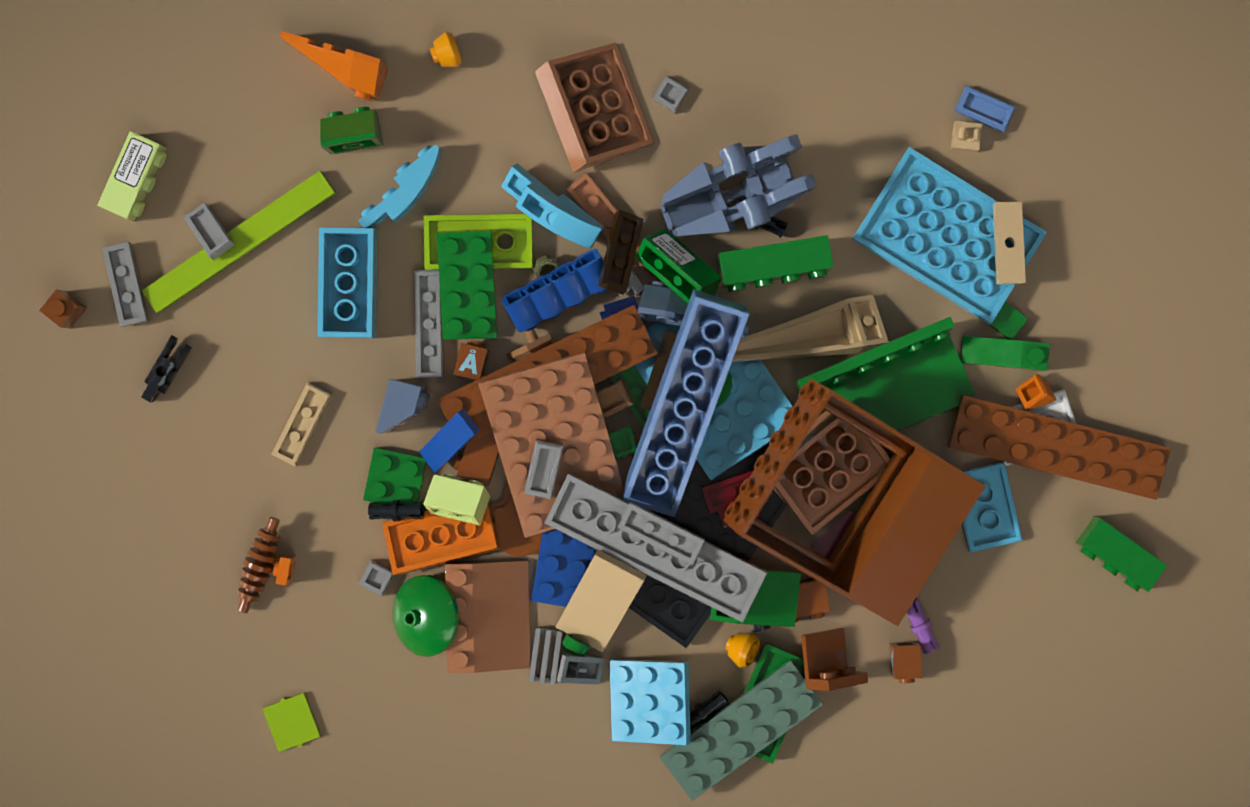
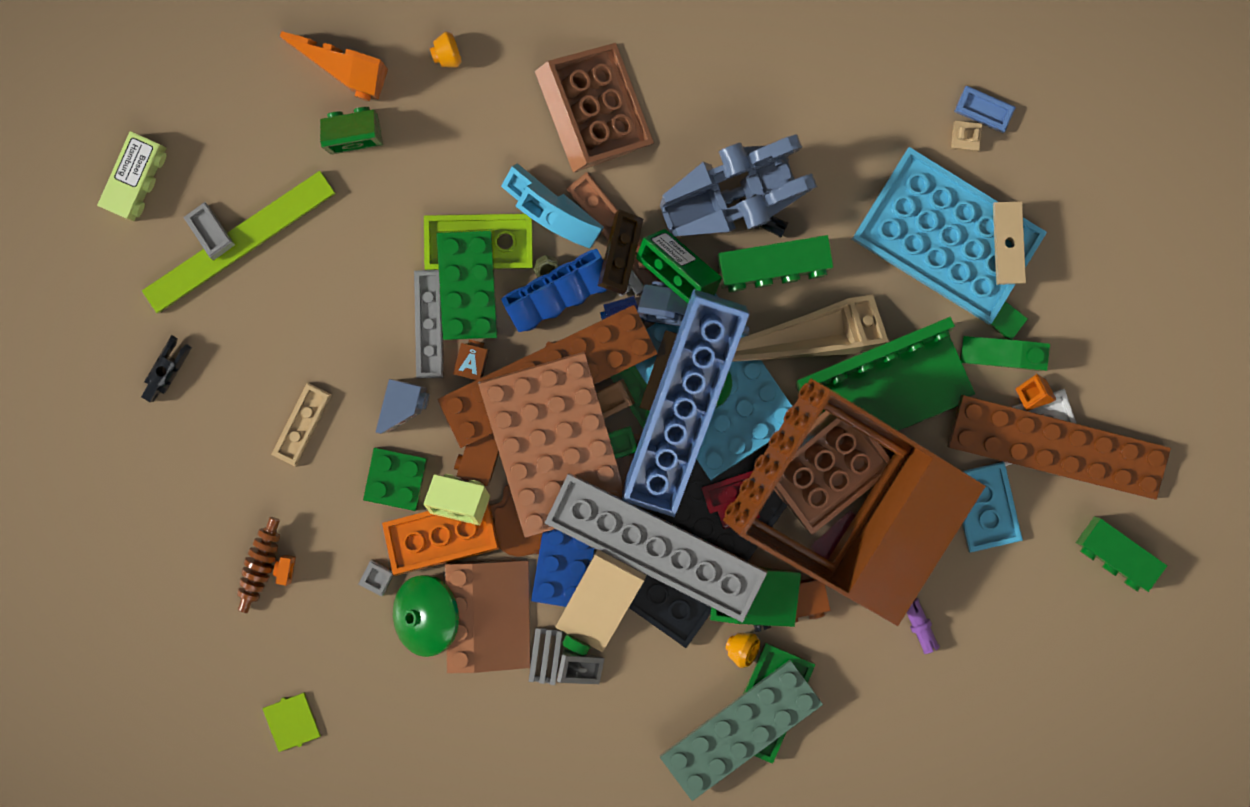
dark orange brick [39,289,87,329] -> none
light grey plate [102,242,149,327] -> none
medium azure brick [317,228,378,339] -> none
medium azure slope [358,144,442,228] -> none
black pin [368,500,425,522] -> none
blue tile [419,409,481,473] -> none
medium nougat piece [506,329,552,361] -> none
light grey tile [524,439,563,499] -> none
medium azure plate [610,659,691,745] -> none
light grey plate [618,502,706,565] -> none
light grey tile [652,75,689,113] -> none
black pin [690,690,730,733] -> none
dark orange bracket [802,628,868,691] -> none
dark orange brick [890,642,922,683] -> none

